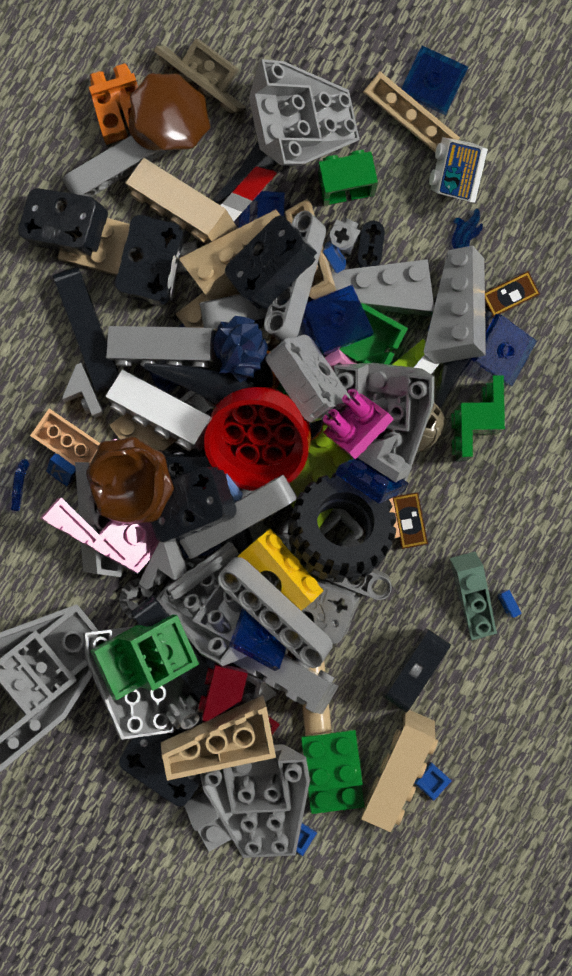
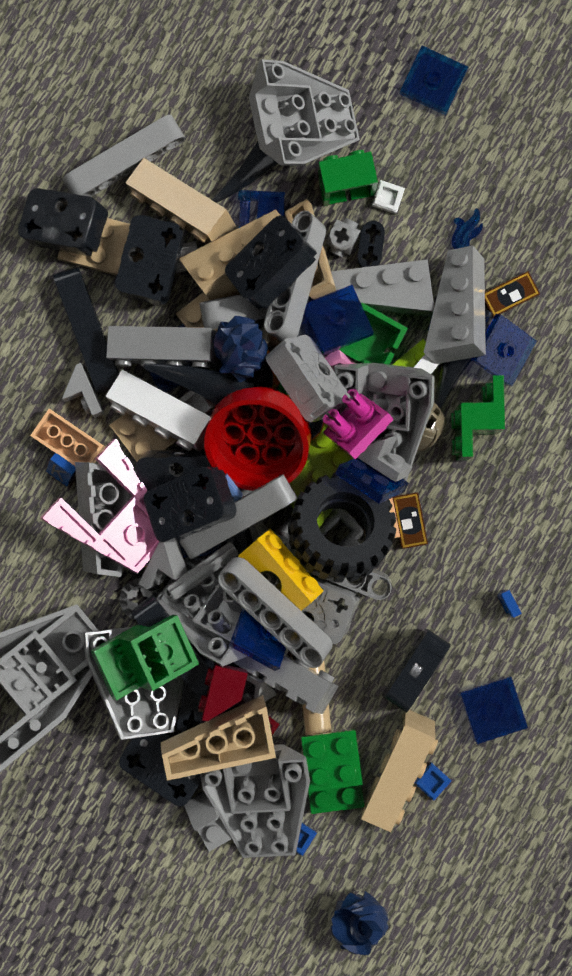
clear blue piece [11,459,30,512] -> none
reddish brown piece [86,437,174,525] -> none
orange hips [89,63,138,145] -> none
reddish brown piece [129,73,211,151] -> none
dark tan bracket [154,39,246,113] -> none
light grey gear [166,695,199,729] -> none
white sticker [168,251,179,300] -> none
red sticker [220,166,277,221] -> none
blue tile [323,240,346,273] -> none
tan brick [363,71,460,152] -> none
slope [429,137,488,203] -> none
sand green slope [450,551,497,640] -> none
none -> dark blue hair [330,891,389,955]
none -> white tile [372,180,405,214]
none -> clear blue plate [459,676,528,744]

